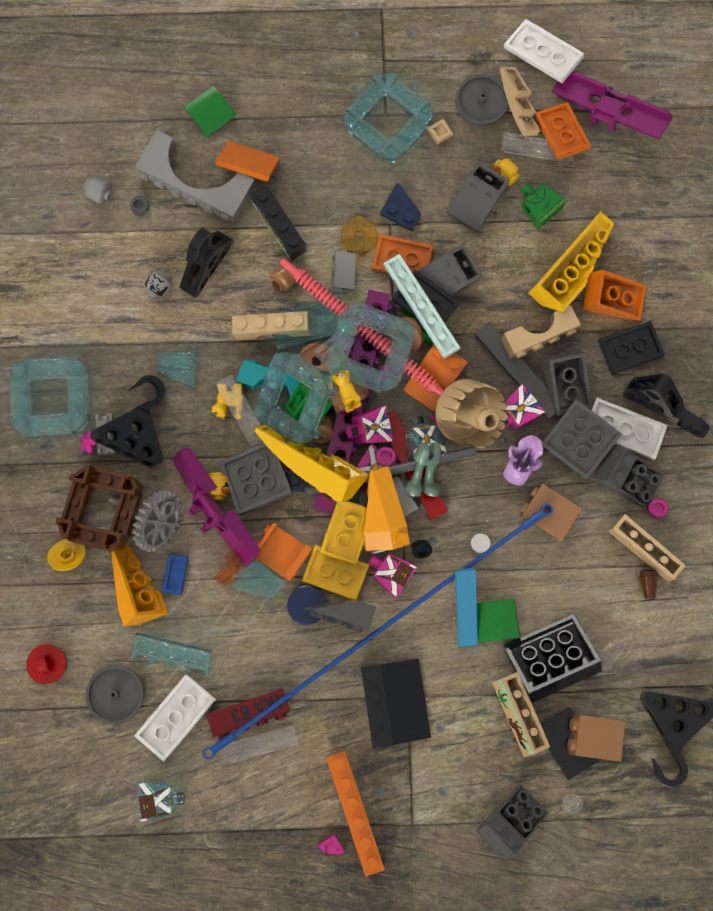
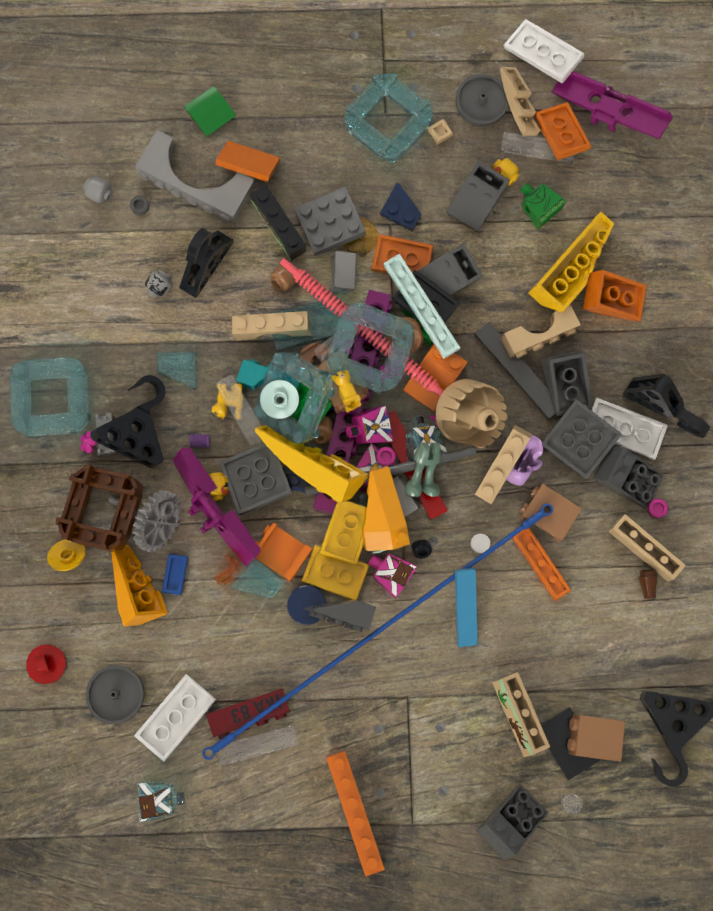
clear light blue hinge [130,632,213,677] -> none
dark pink tile [318,834,345,855] -> none
black slope [361,659,431,748] -> none
green slope [477,599,520,643] -> none
torso [501,384,546,430] -> none
black slope [503,614,602,703] -> none
black tile [598,321,665,375] -> none
none -> medium lavender piece [189,434,210,448]
none -> light aqua dish [260,380,299,419]
none -> dark grey plate [295,187,366,256]
none -> tan arch [475,425,532,504]
none -> orange tile [512,528,571,601]

